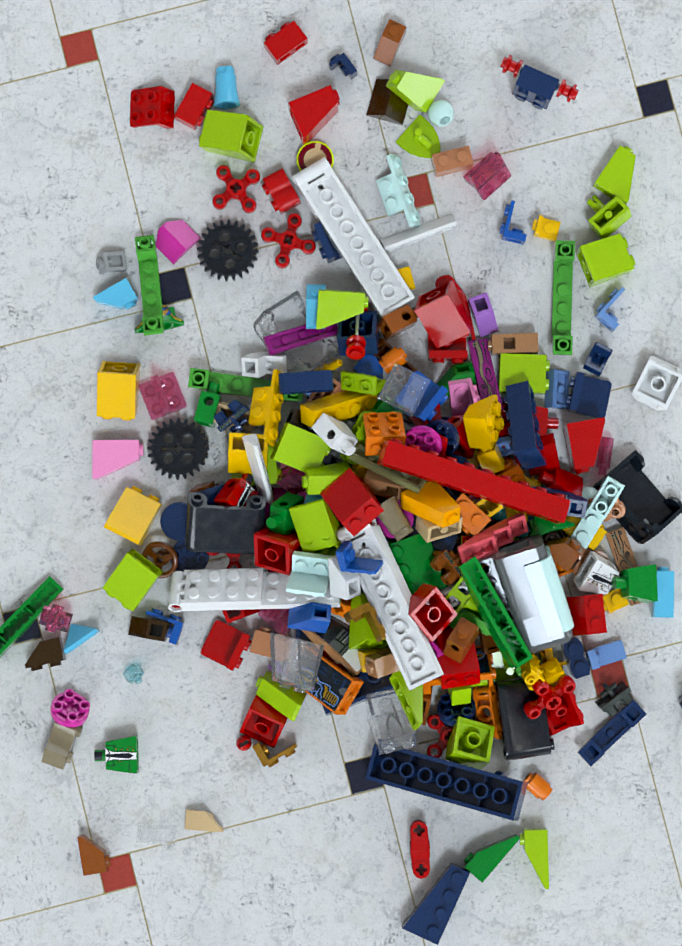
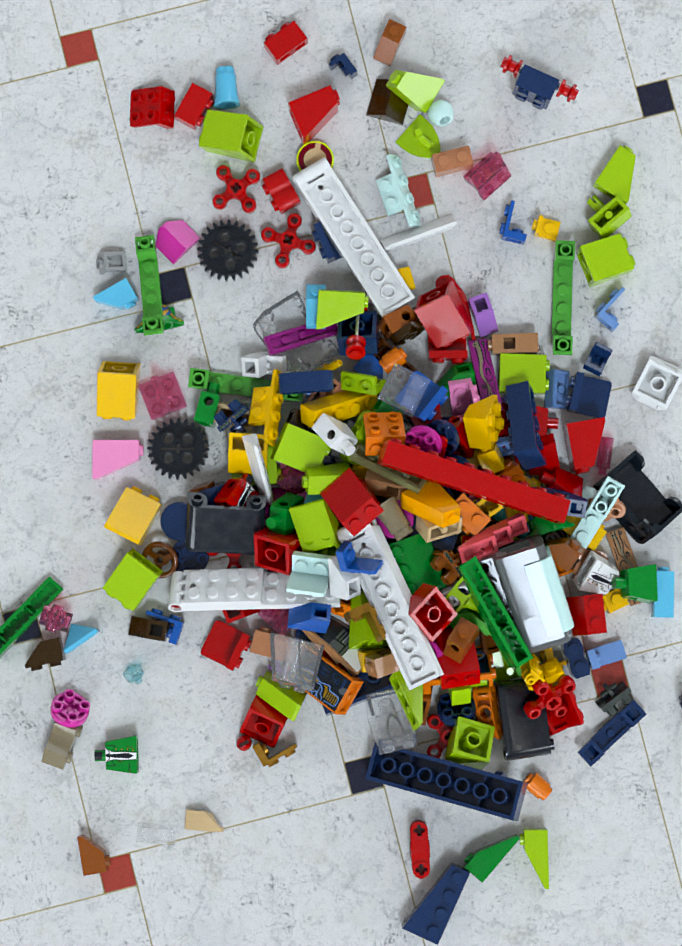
none -> dark brown tile [391,319,425,346]

